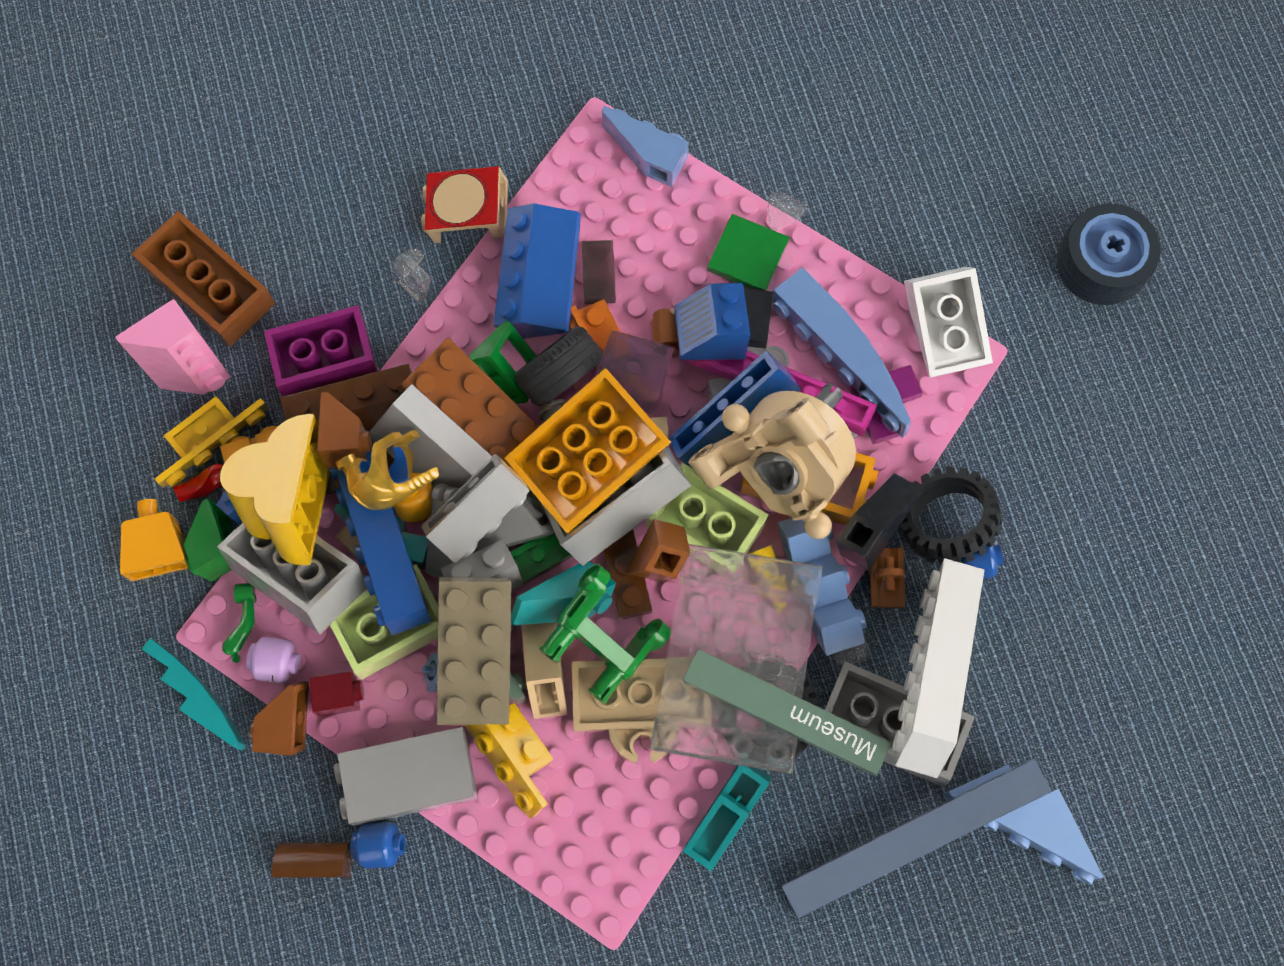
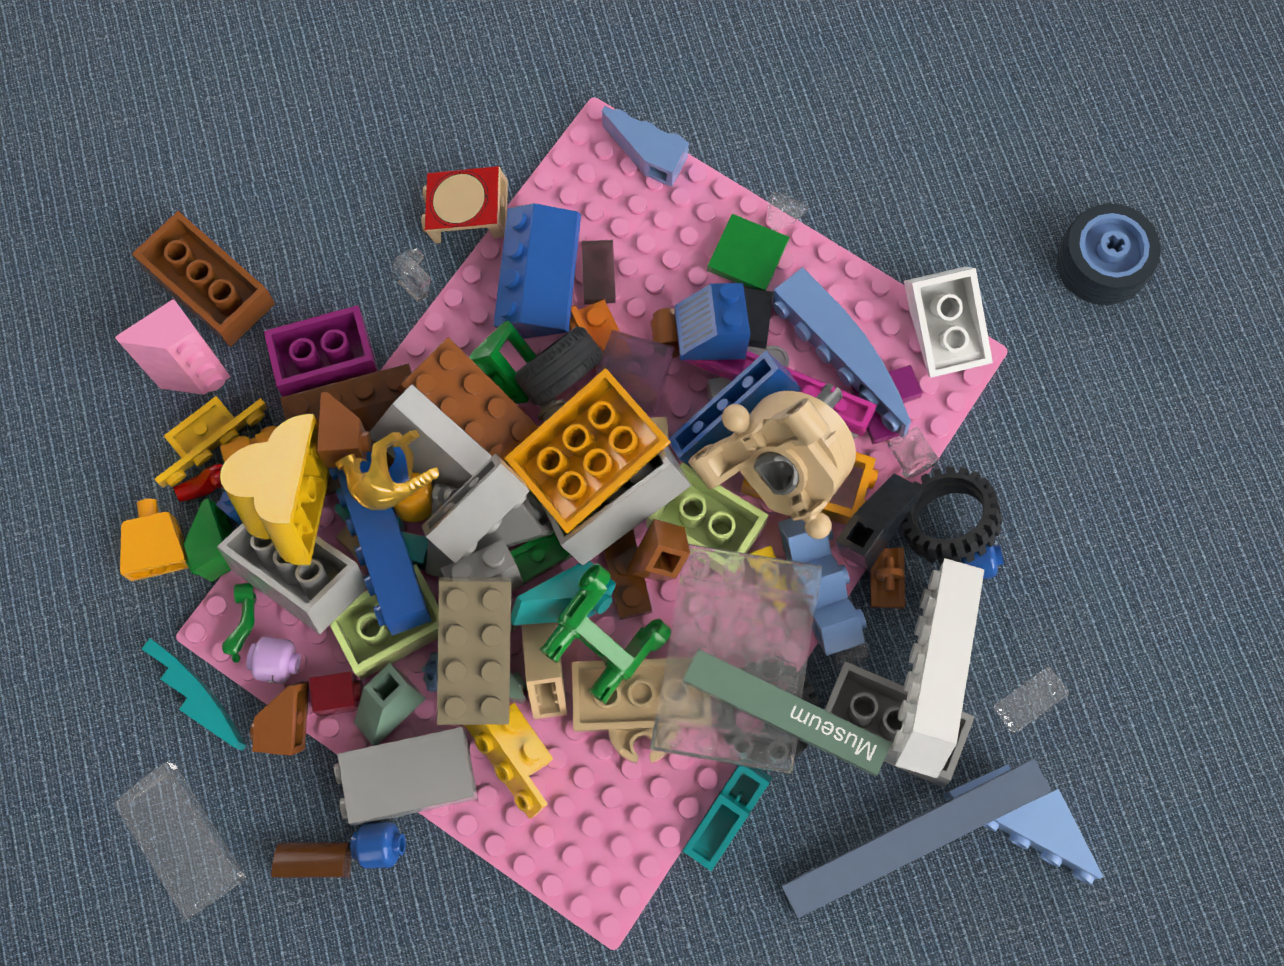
none -> clear slope [114,761,246,920]
none -> sand green slope [354,663,426,746]
none -> clear tile [888,426,940,479]
none -> clear slope [993,666,1070,733]

